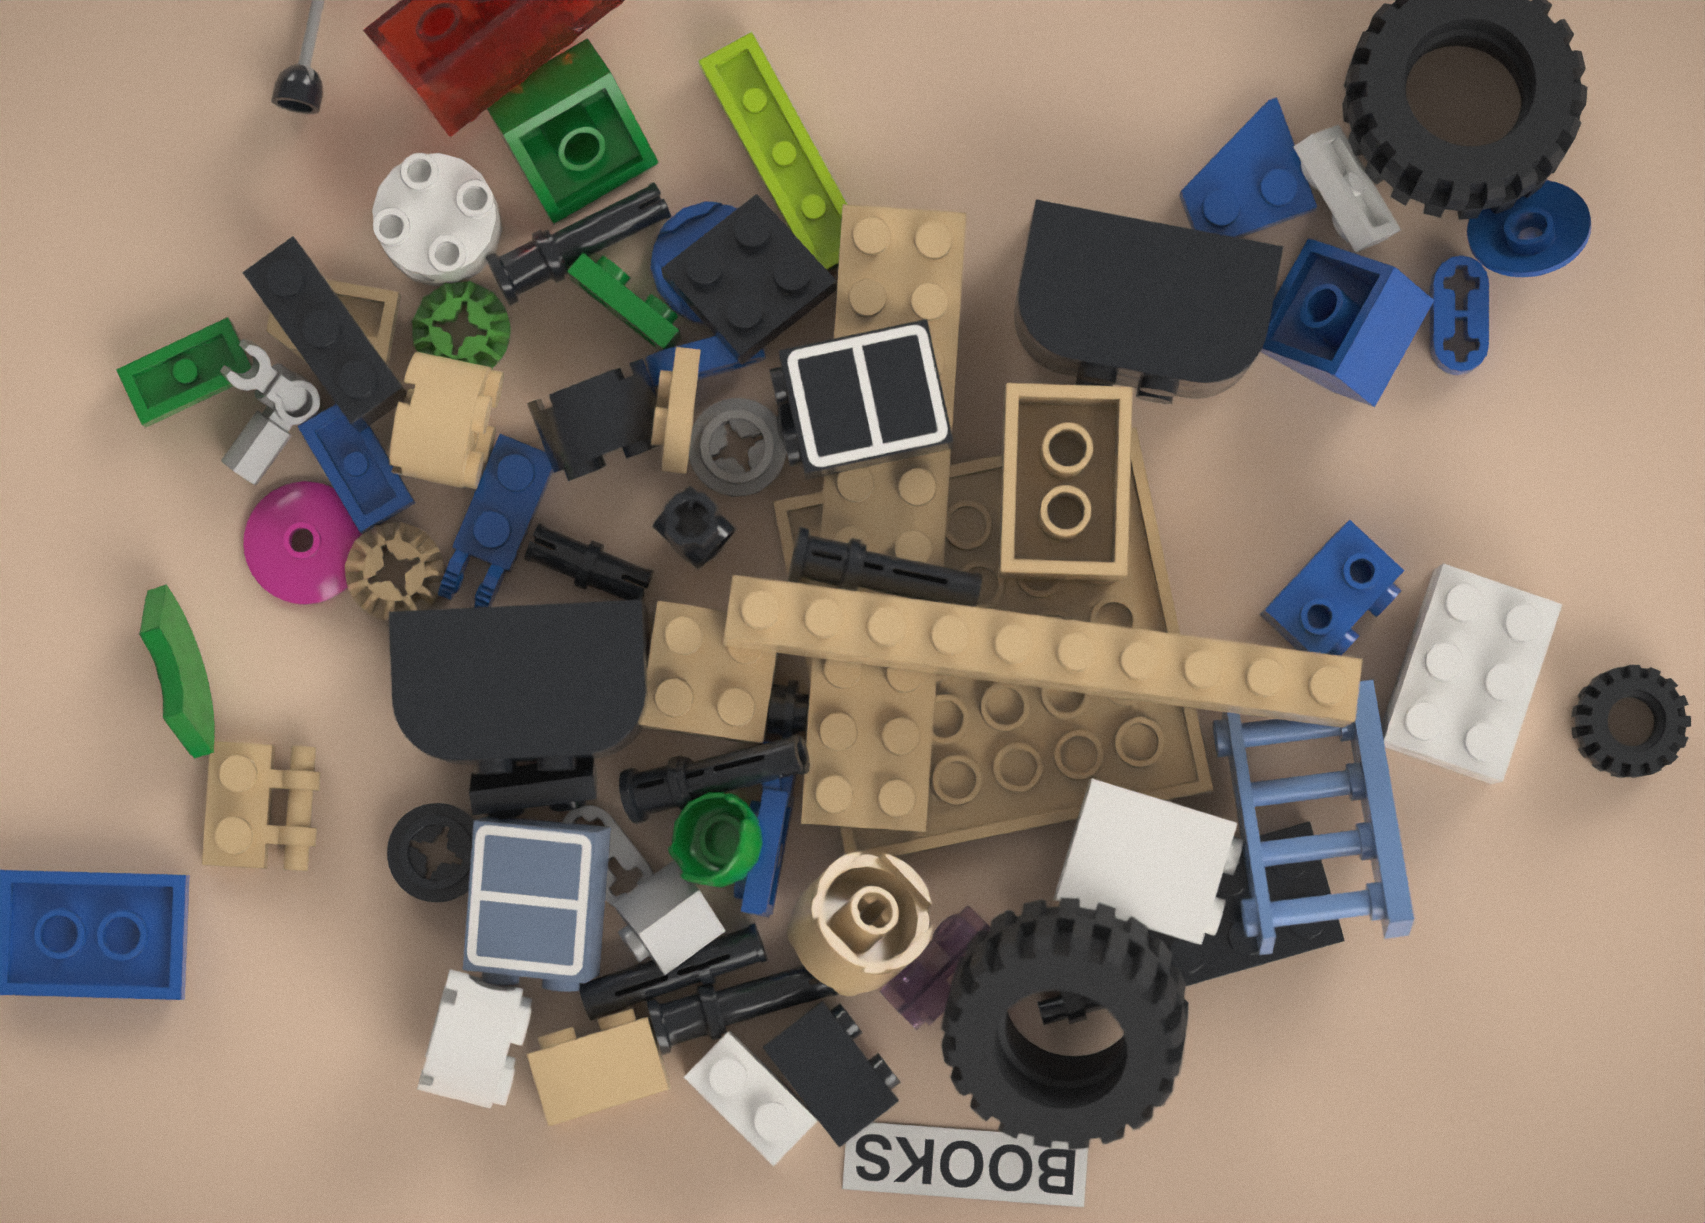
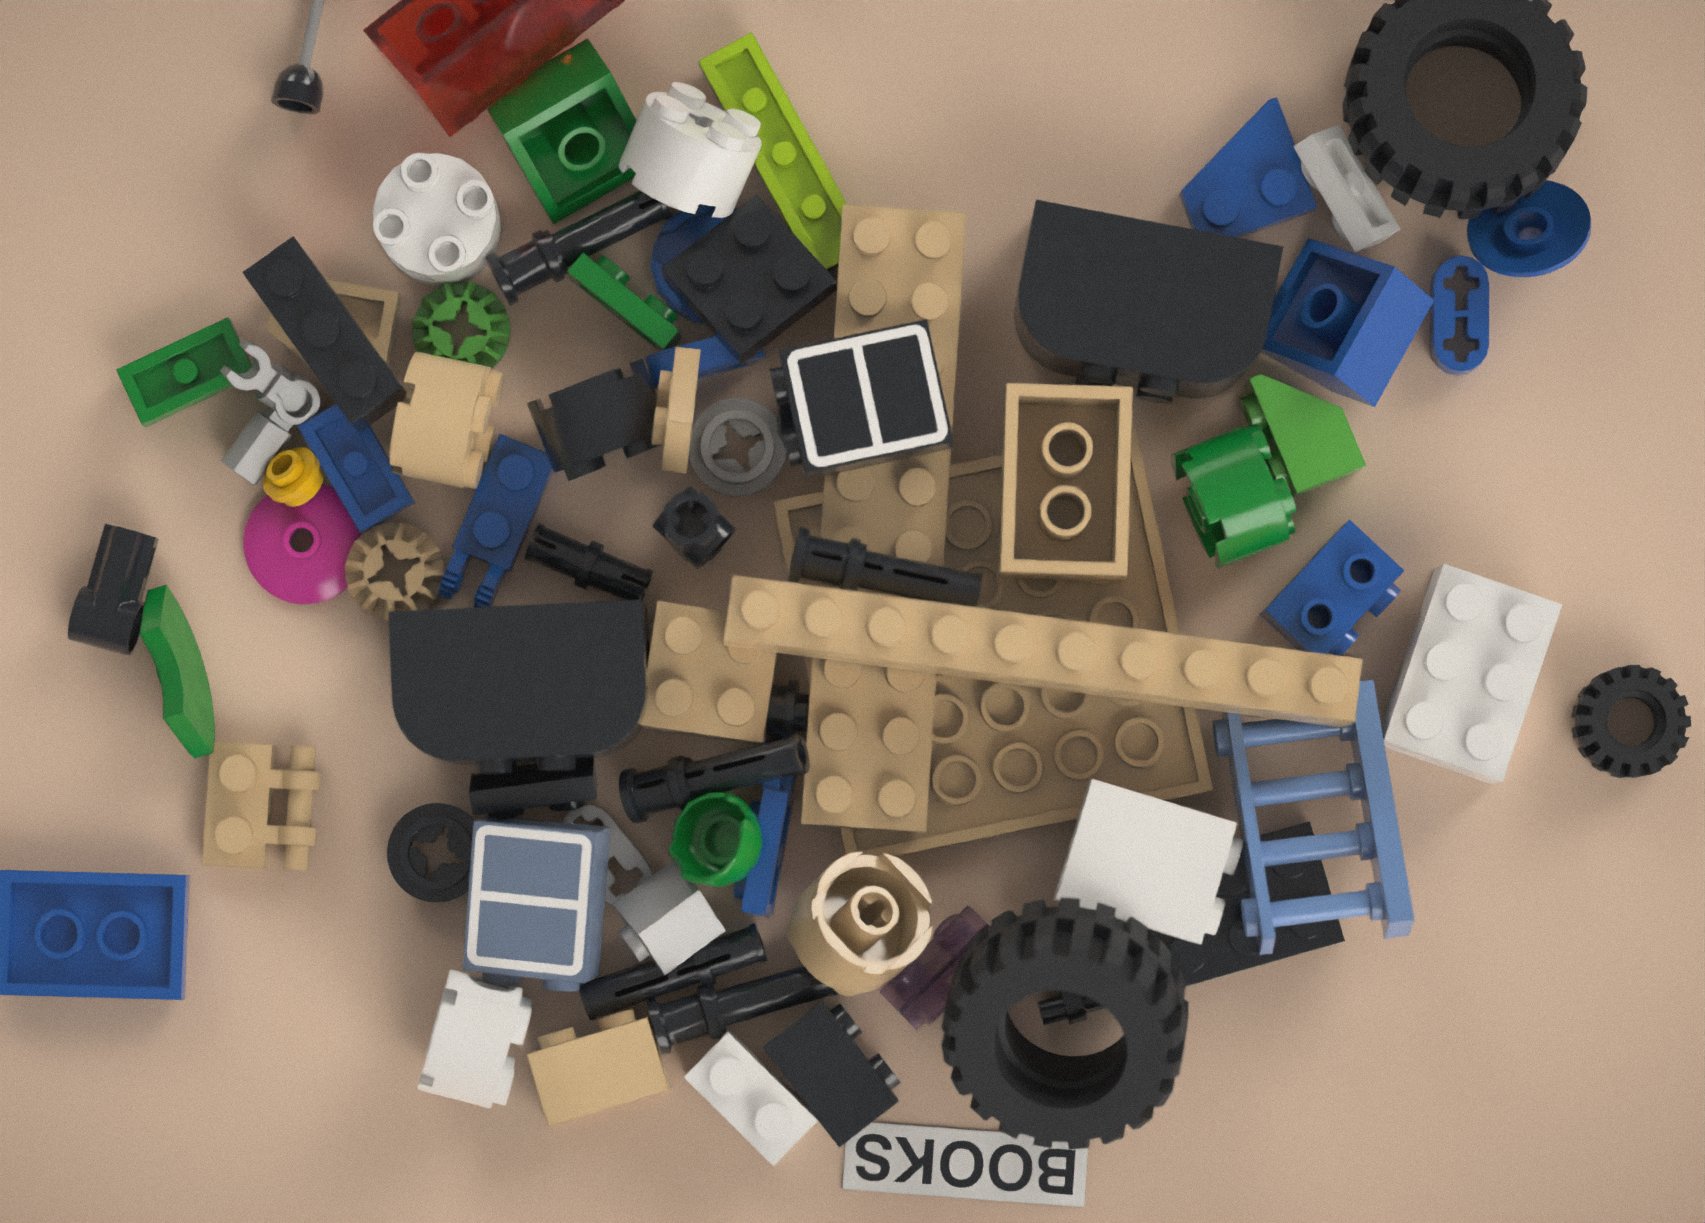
none -> black piece [68,524,159,656]
none -> yellow plate [263,447,323,507]
none -> white brick [619,82,762,218]
none -> green brick [1171,424,1296,569]
none -> bright green slope [1240,374,1366,498]

